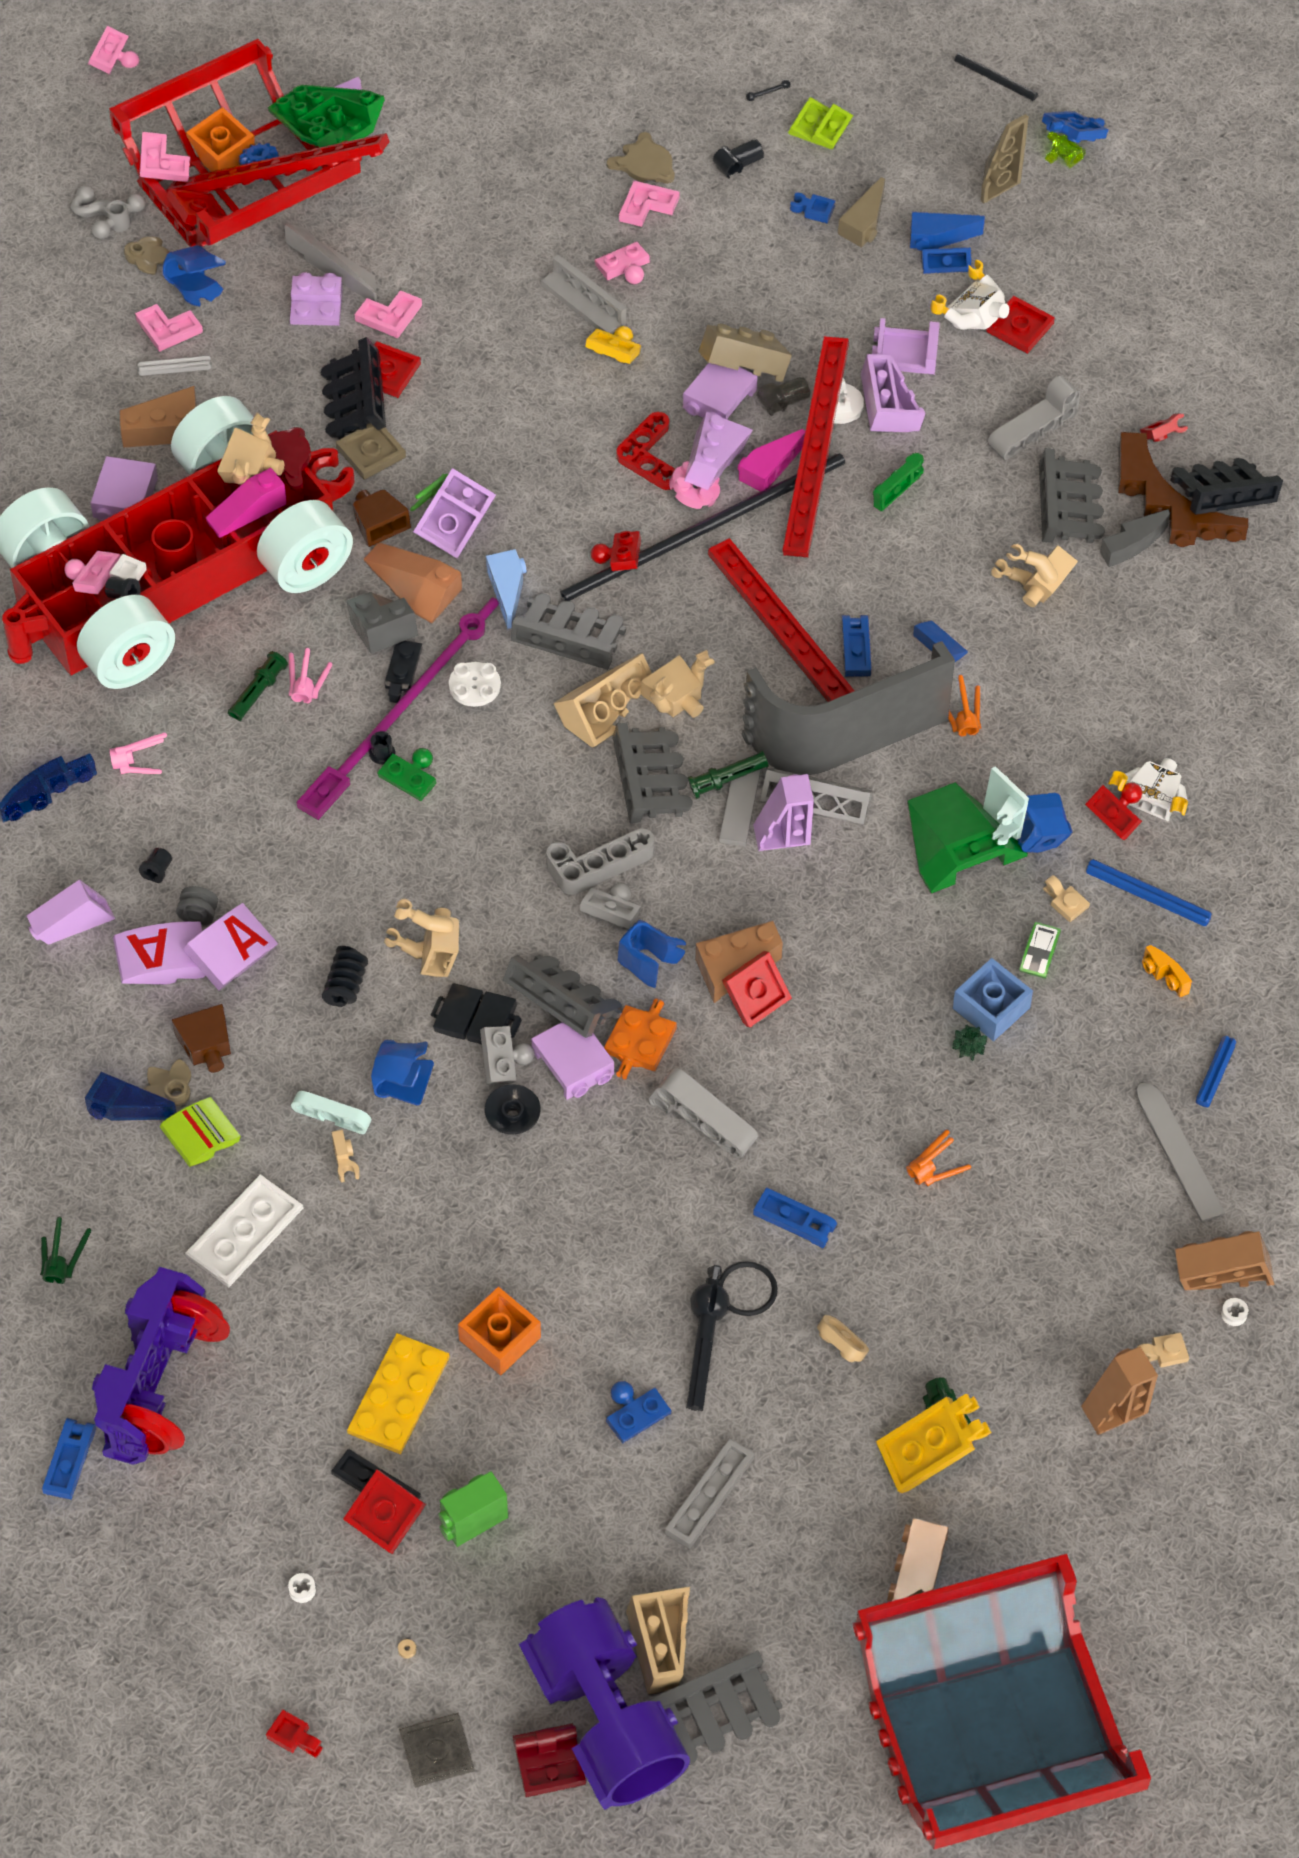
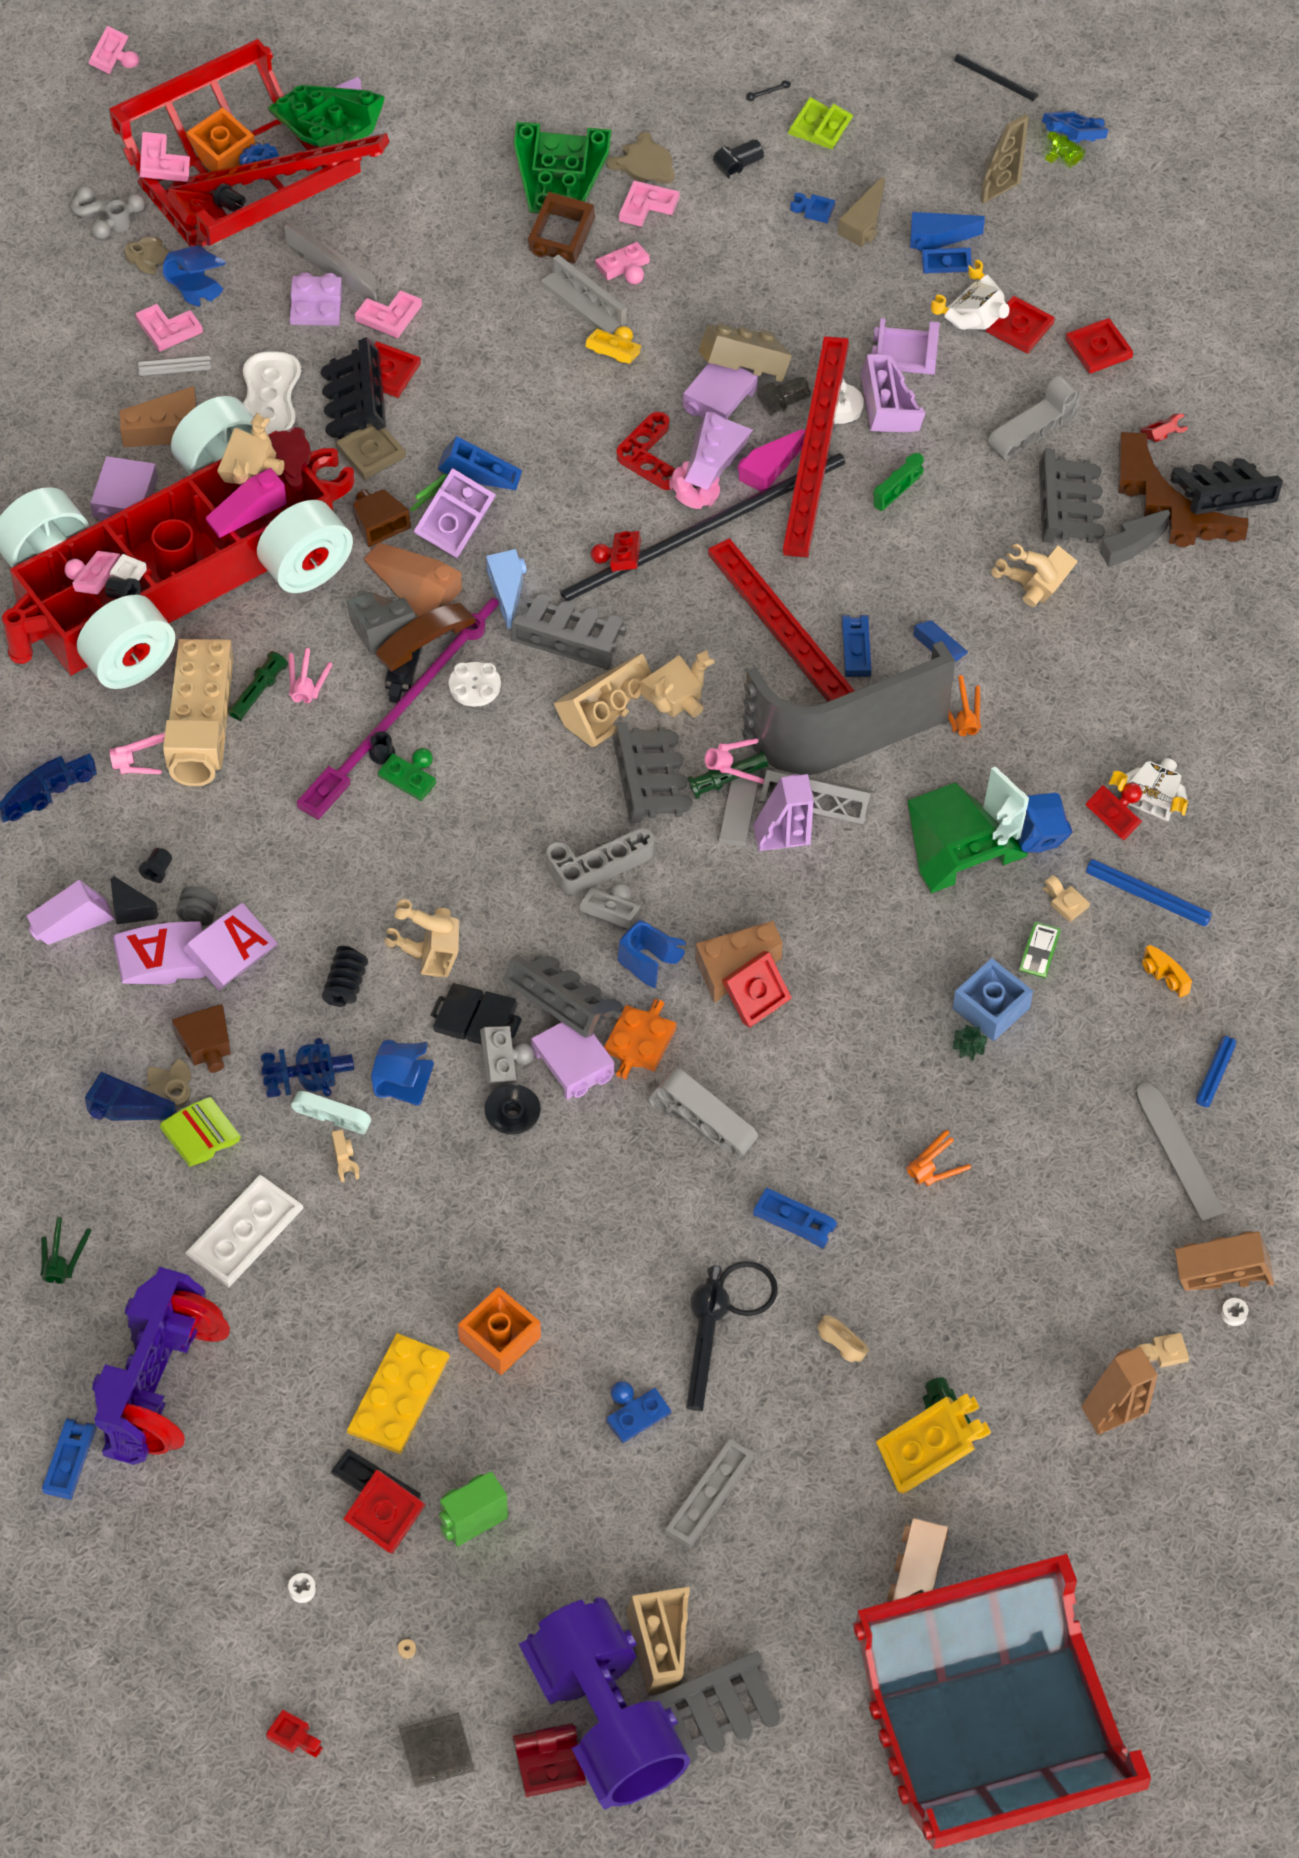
none -> black slope [110,876,158,925]
none -> tan brick [163,639,234,786]
none -> black bush [213,183,246,212]
none -> white plate [243,351,301,434]
none -> clear blue torso [260,1038,354,1098]
none -> reddish brown slope [376,603,476,672]
none -> blue slope [437,436,522,490]
none -> green wedge [514,122,612,215]
none -> reddish brown window [528,192,595,264]
none -> bright pink plant [705,738,765,784]
none -> red plate [1065,318,1134,374]

